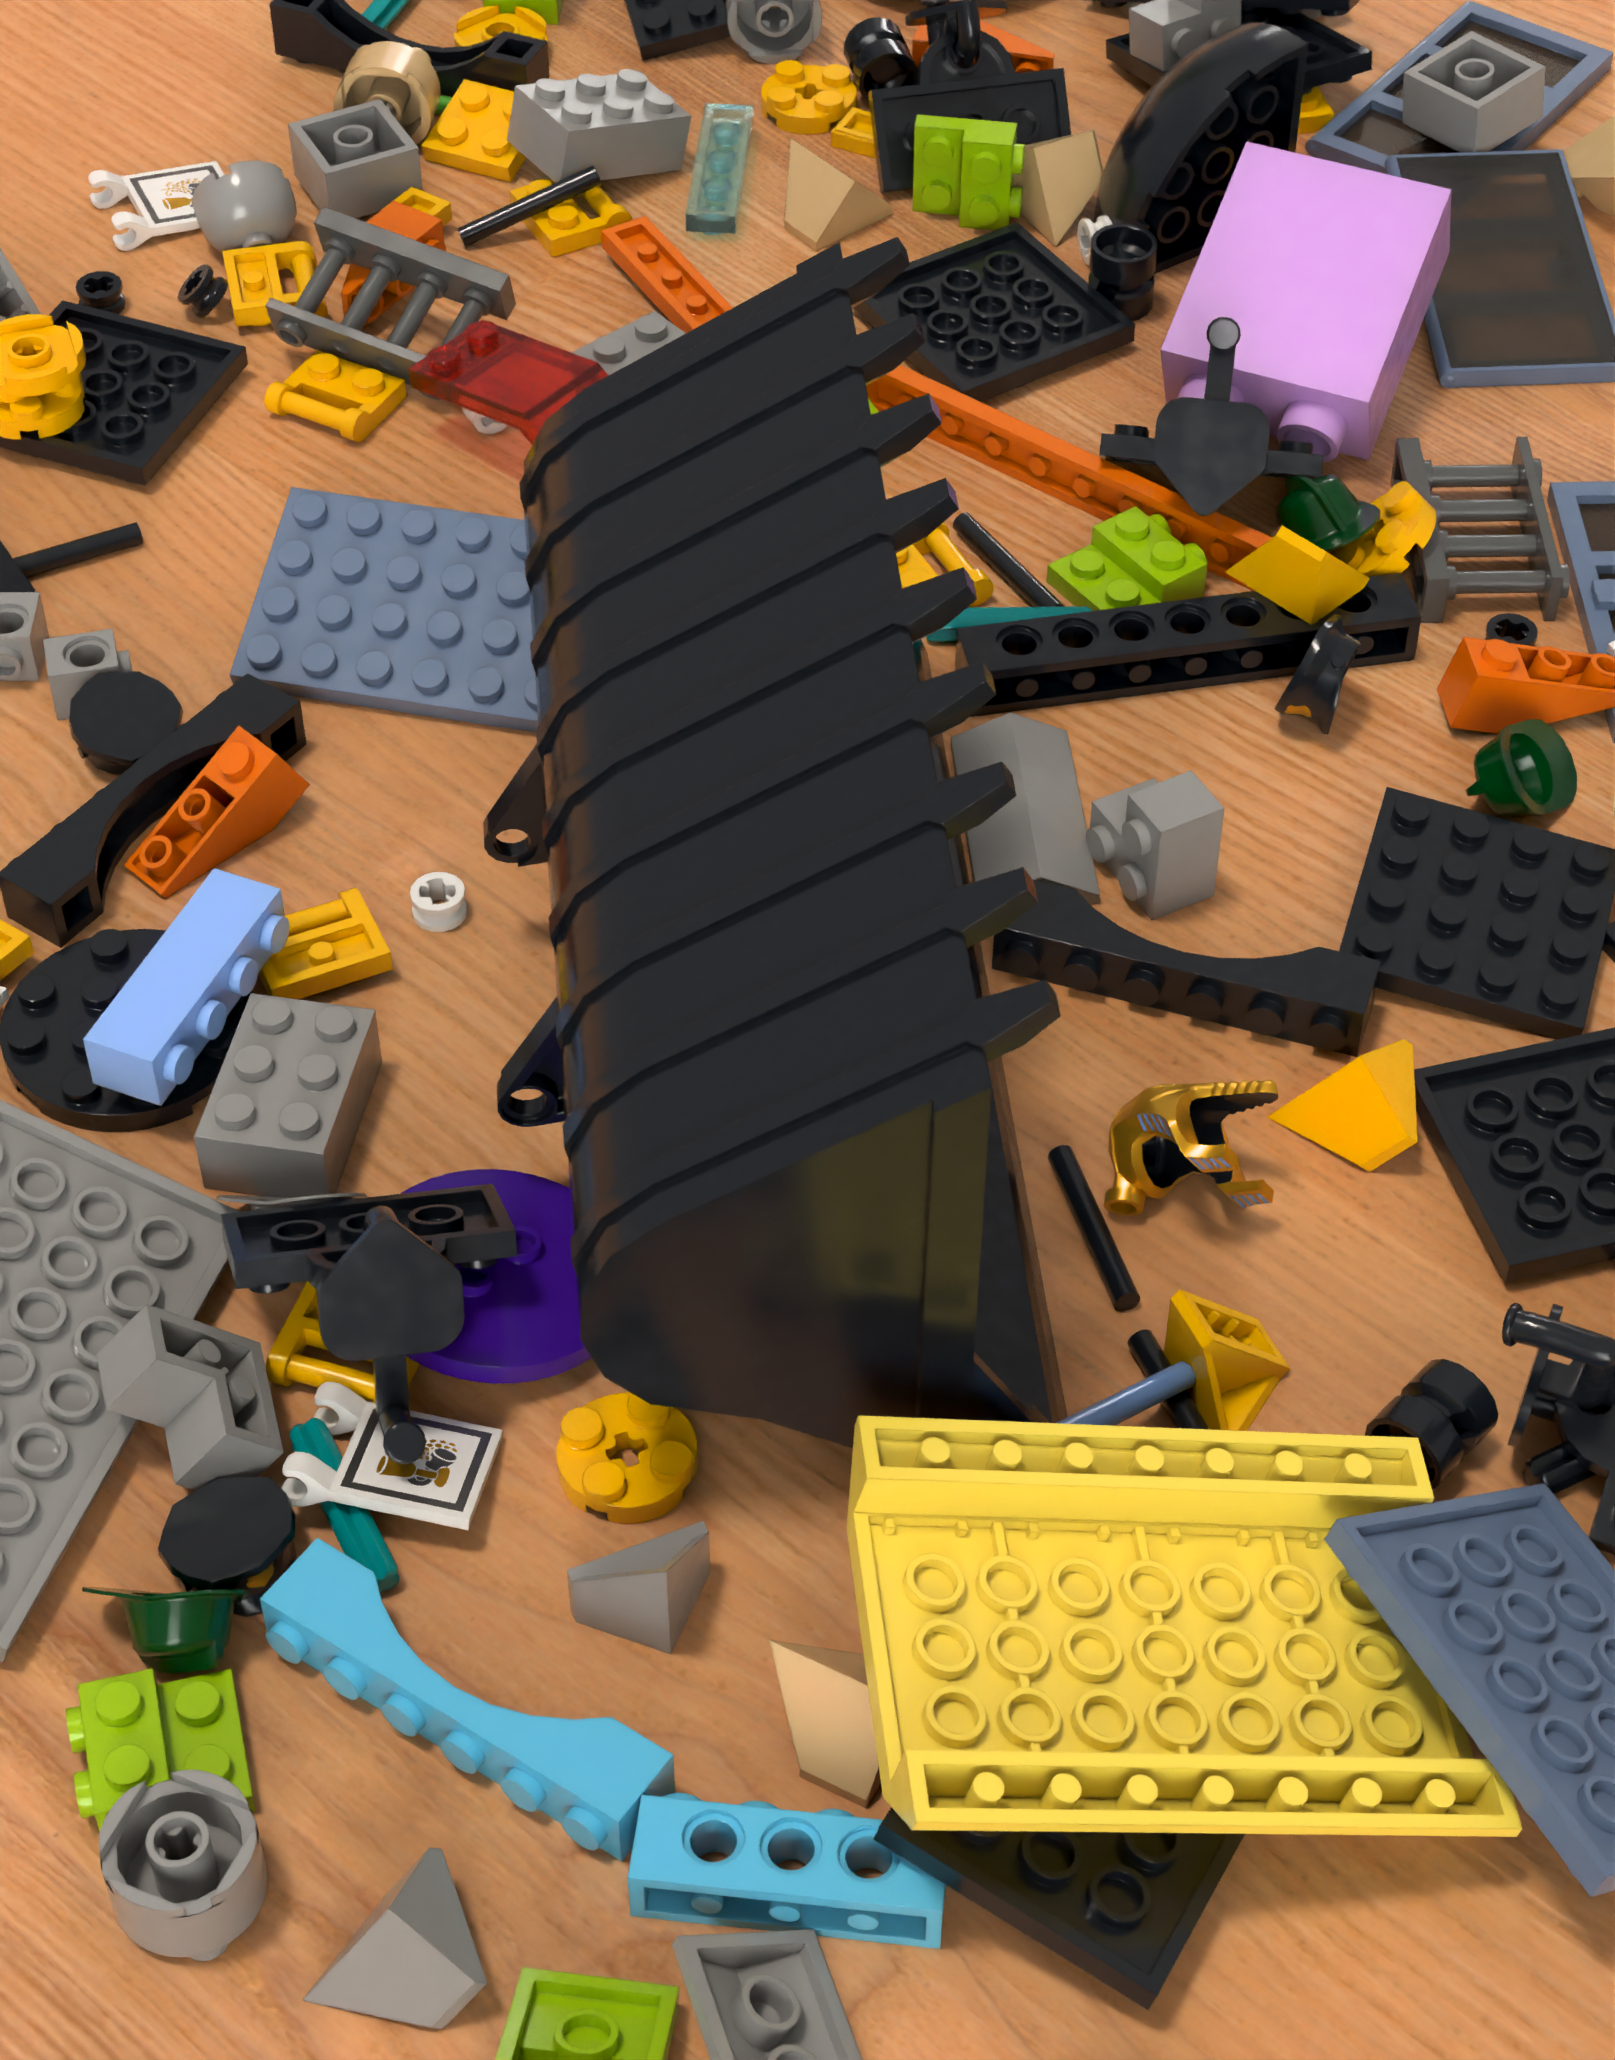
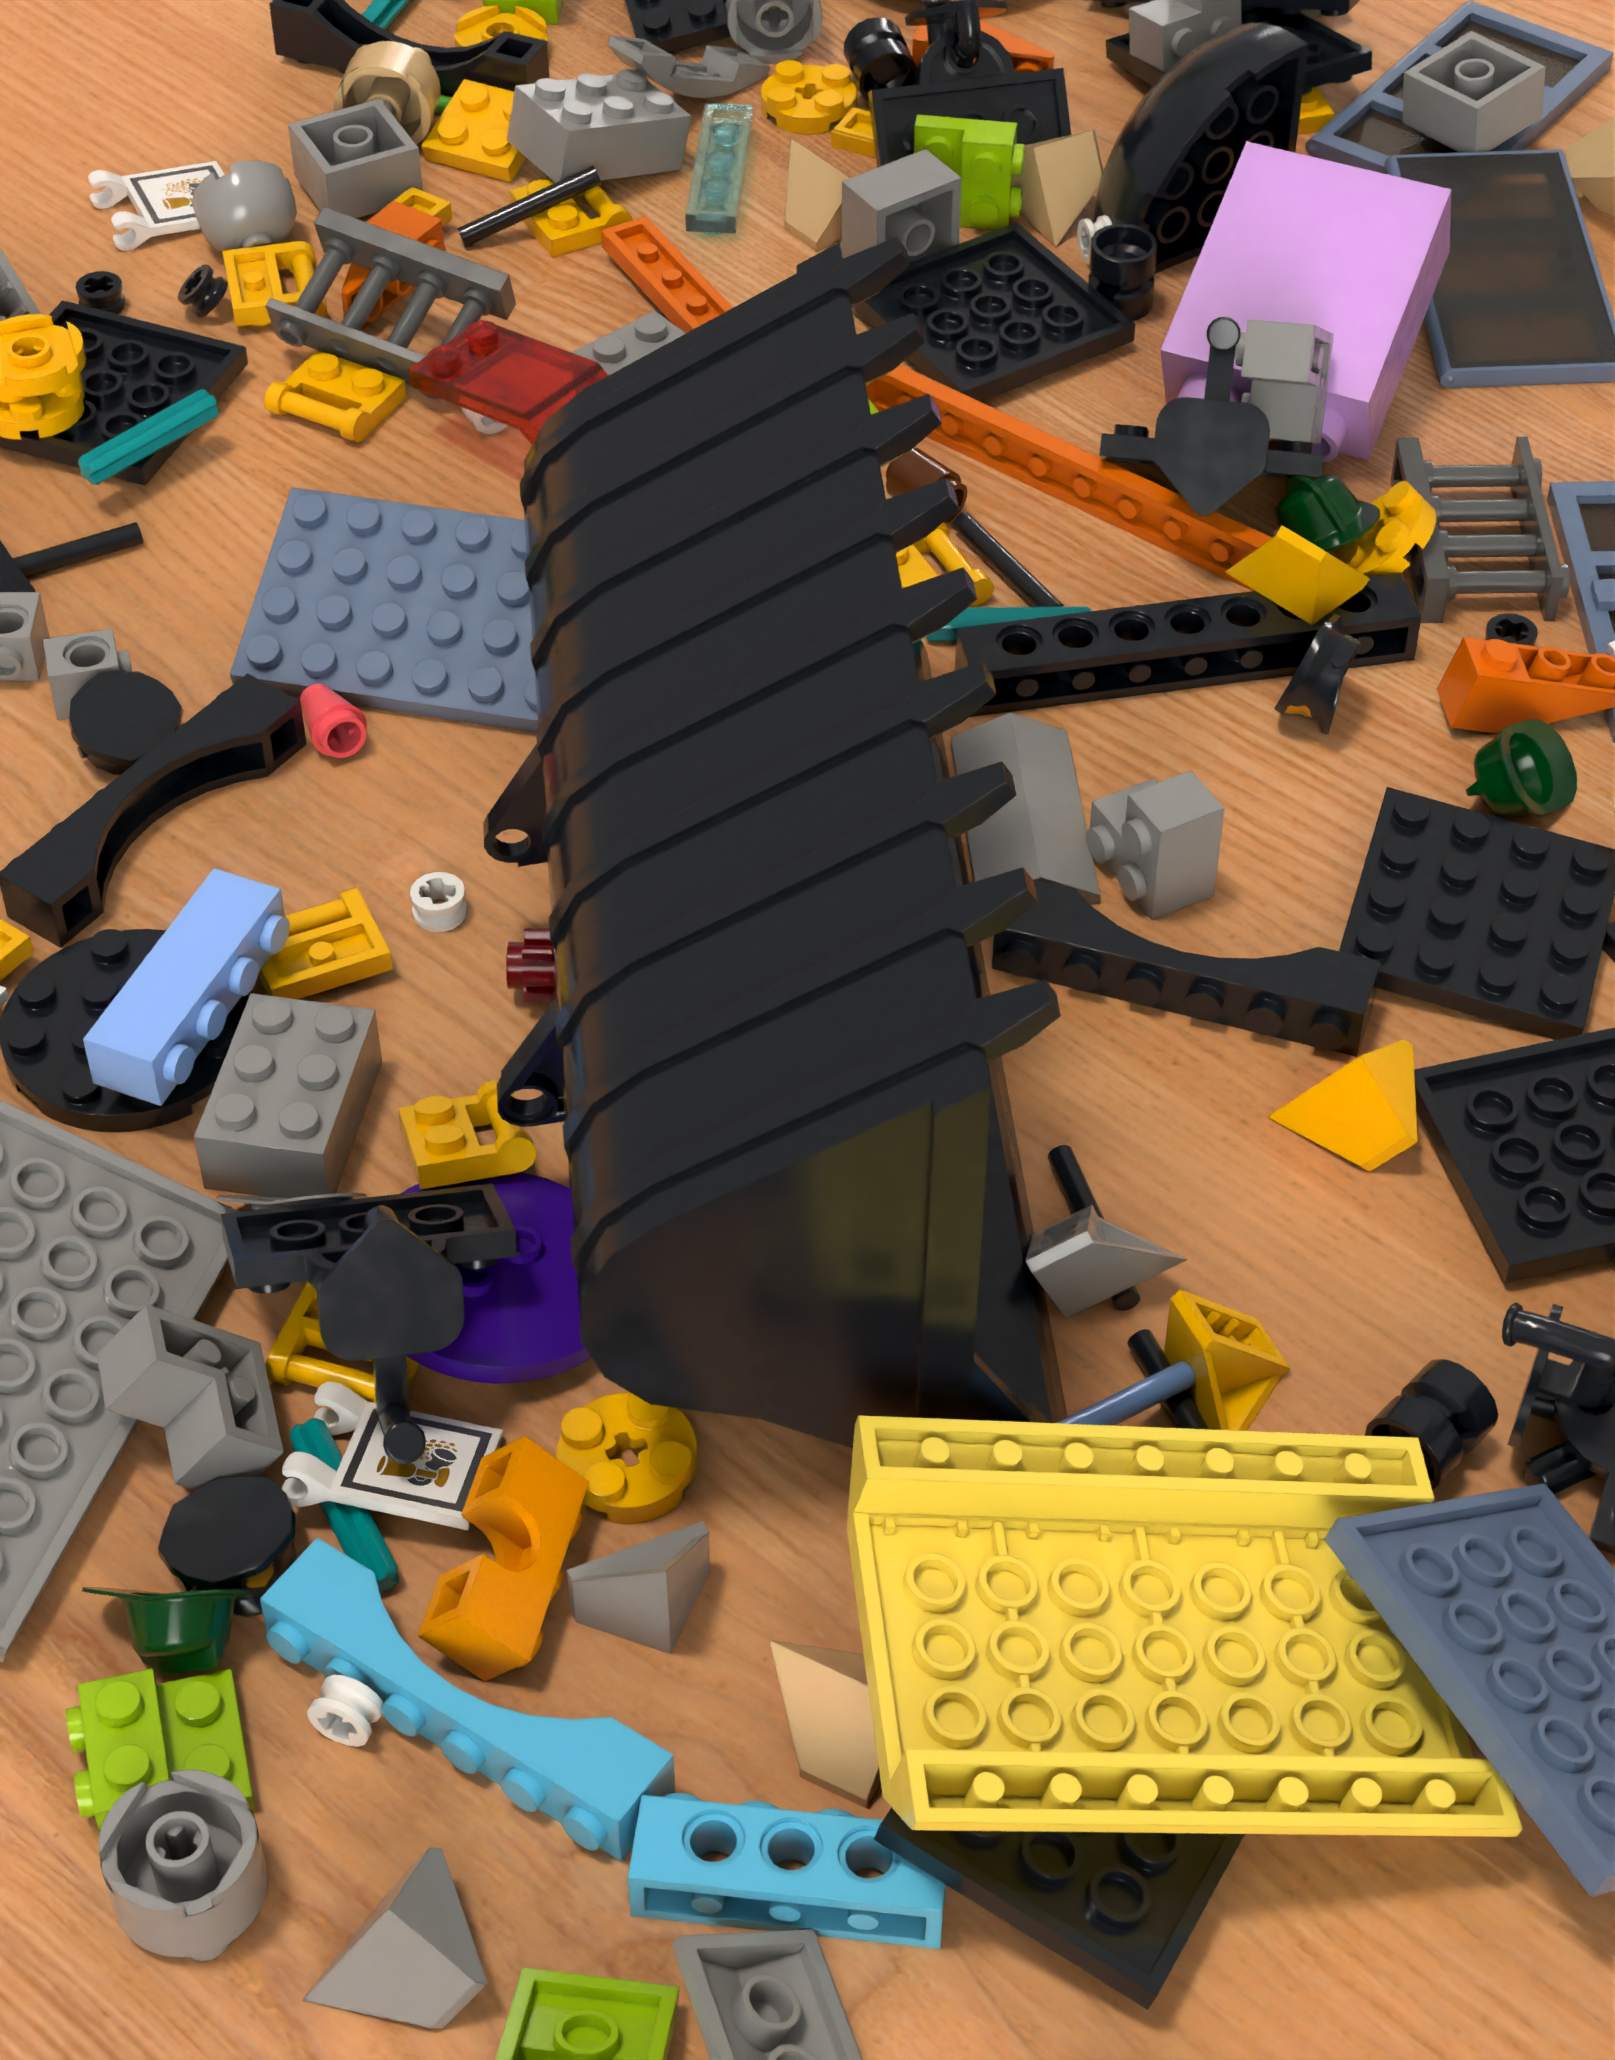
orange slope [124,726,310,899] -> none
lime plate [1046,506,1207,611] -> none
pearl gold piece [1104,1080,1278,1216] -> none
none -> teal axle [78,389,219,485]
none -> coral cone [300,684,367,758]
none -> white bush [307,1675,383,1747]
none -> yellow plate [398,1080,537,1190]
none -> light orange arch [418,1436,589,1681]
none -> dark red gear [506,928,556,1003]
none -> light grey slope [608,36,770,98]
none -> light grey brick [841,149,962,263]
none -> reddish brown brick [886,448,967,523]
none -> light grey slope [1026,1205,1188,1319]
none -> light grey brick [1235,319,1334,445]

